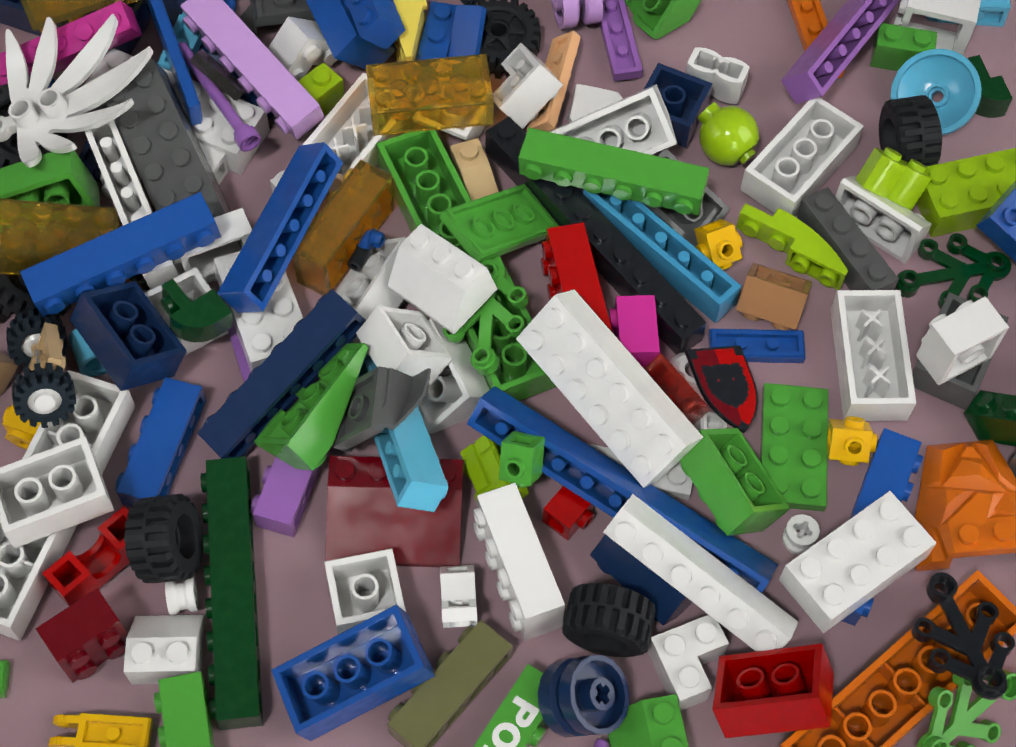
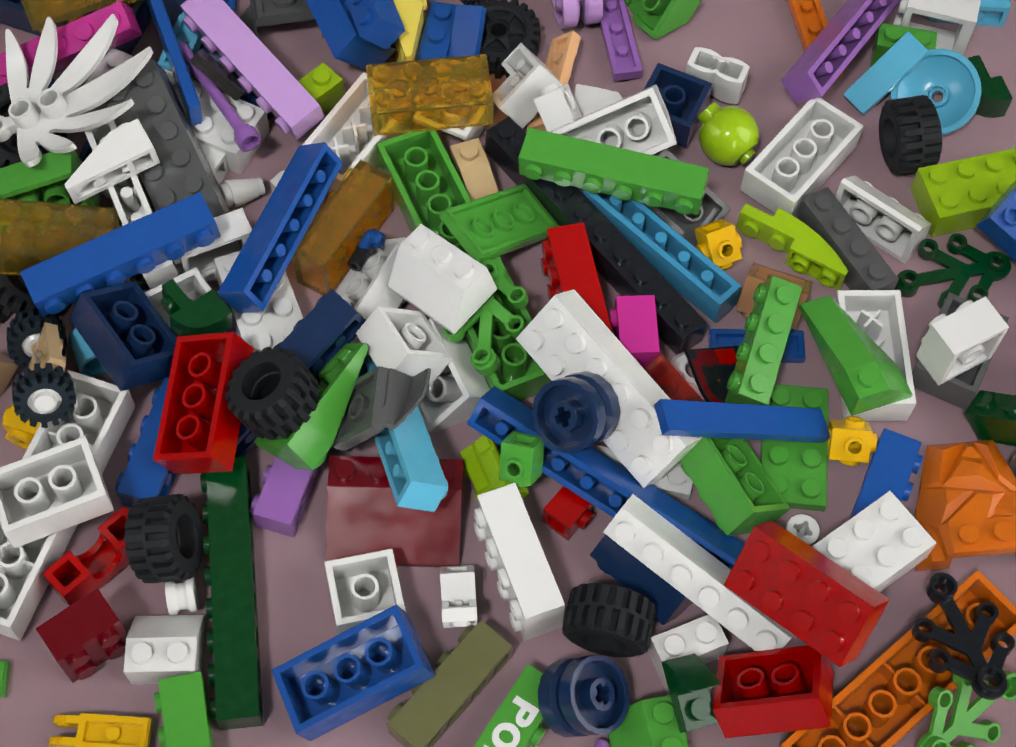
white brick [268,16,338,81] -> none
lime brick [856,147,932,210] -> none
none -> white slope [64,119,160,204]
none -> red brick [153,332,254,474]
none -> white cone [219,177,265,209]
none -> black tyre [225,346,320,440]
none -> dark blue wheel [532,371,620,453]
none -> white brick [533,82,582,132]
none -> blue tile [654,399,830,443]
none -> dark green slope [662,653,721,733]
none -> red brick [724,521,890,667]
none -> bright green brick [725,276,802,405]
none -> bright green wedge [799,295,913,416]
none -> medium azure tile [843,31,929,116]

